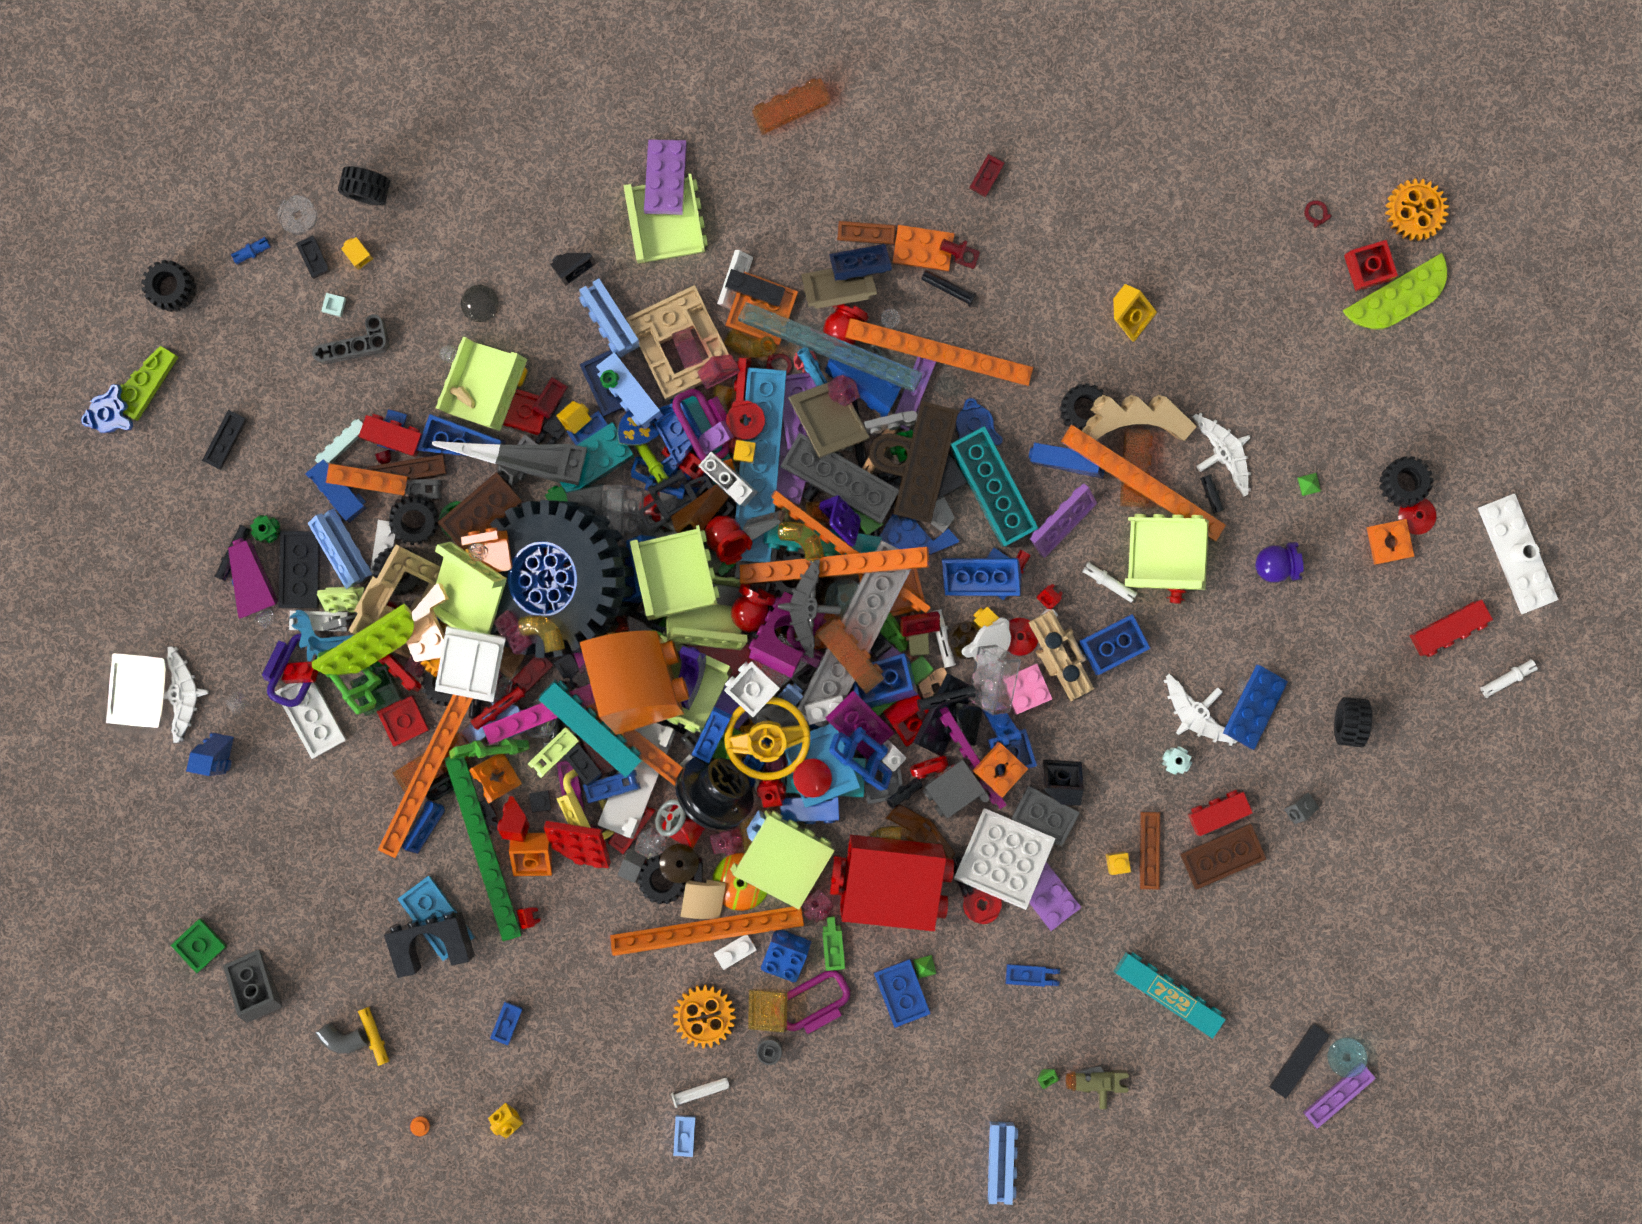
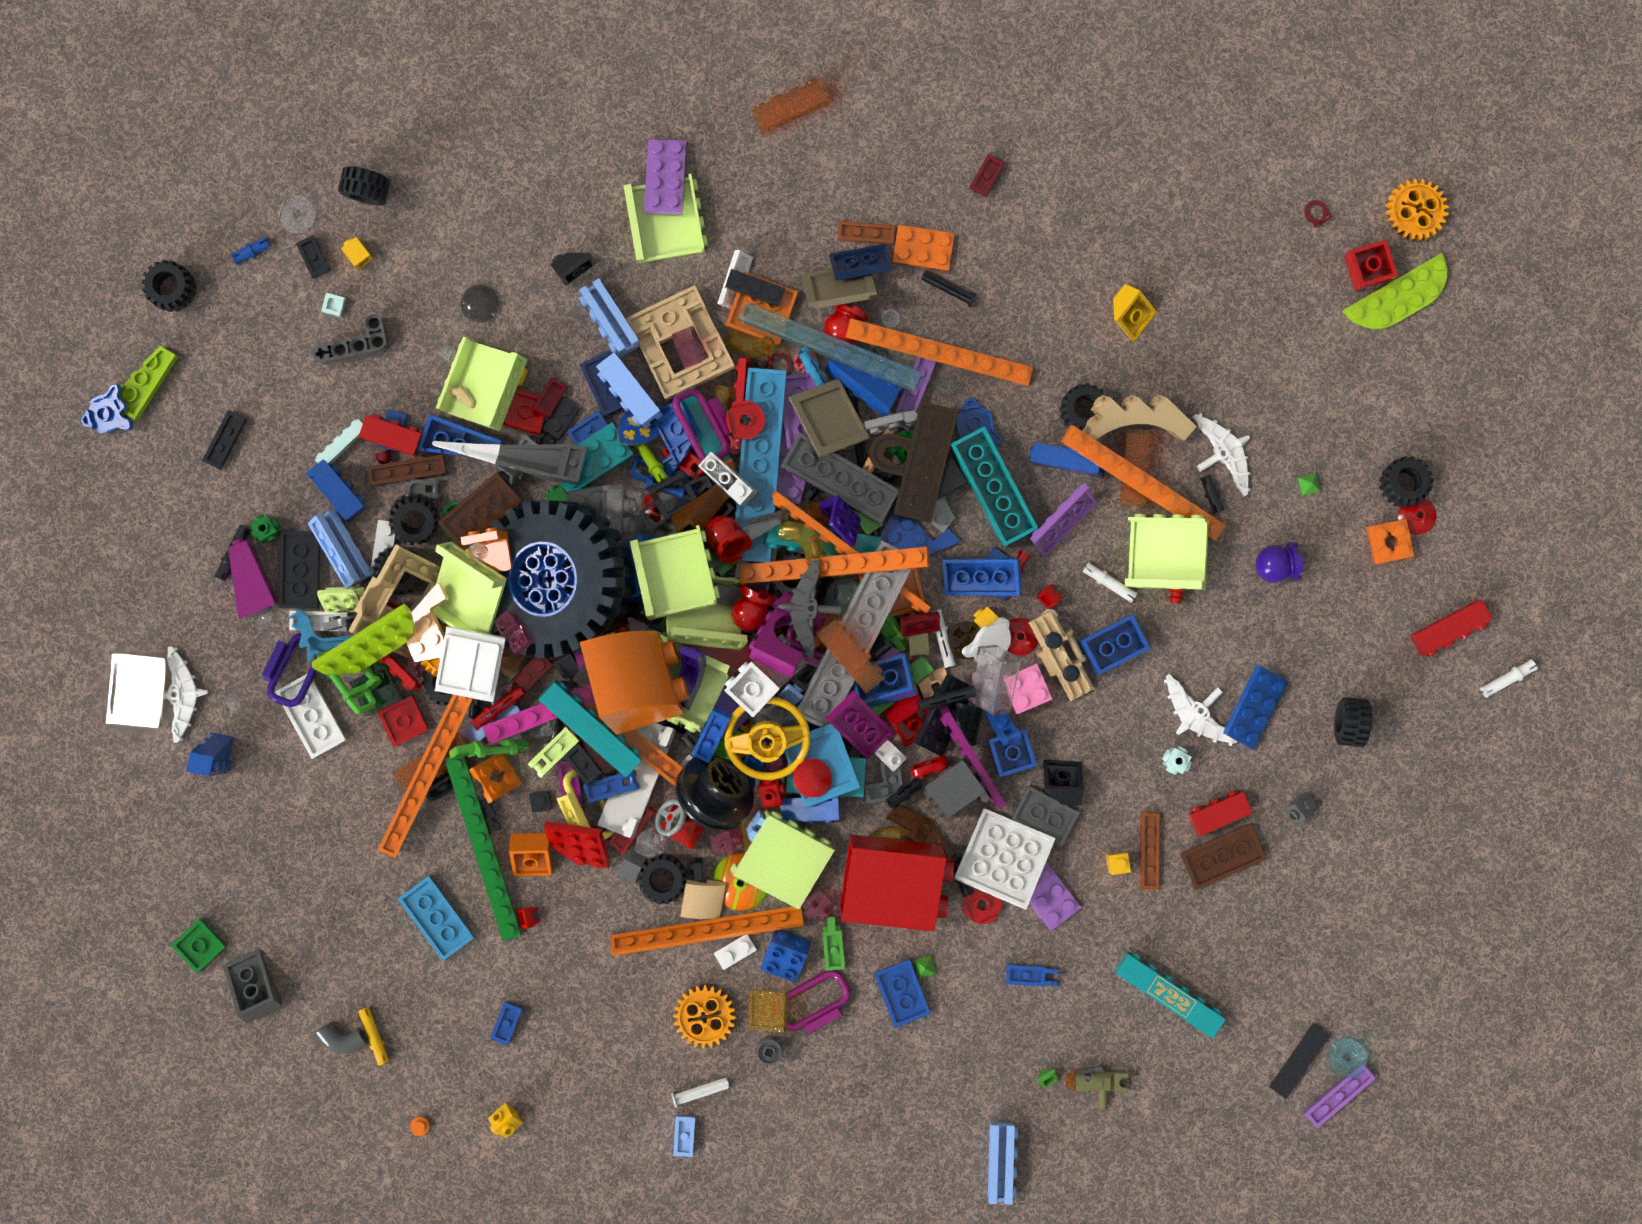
red plate [281,662,319,684] -> none
orange plate [326,463,407,495] -> none
black arch [384,911,475,978] -> none
blue plate [401,801,445,854] -> none
red slope [497,796,530,842] -> none
clear yellow cylinder [518,615,565,652] -> none
yellow brick [556,401,591,434] -> none
green plate [600,370,619,388] -> none
dark brown dish [659,844,699,883] -> none
clear pink slope [697,355,740,389] -> none
medium lavender plate [698,421,734,455] -> none
yellow brick [733,440,756,464] -> none
white plate [804,694,843,725] -> none
clear pink brick [827,375,860,407] -> none
blue bar [829,727,892,791] -> none
red plate [830,856,846,895] -> none
dark red bracket [939,239,980,269] -> none
orange brick [973,742,1028,798] -> none
white plate [1478,493,1558,614] -> none

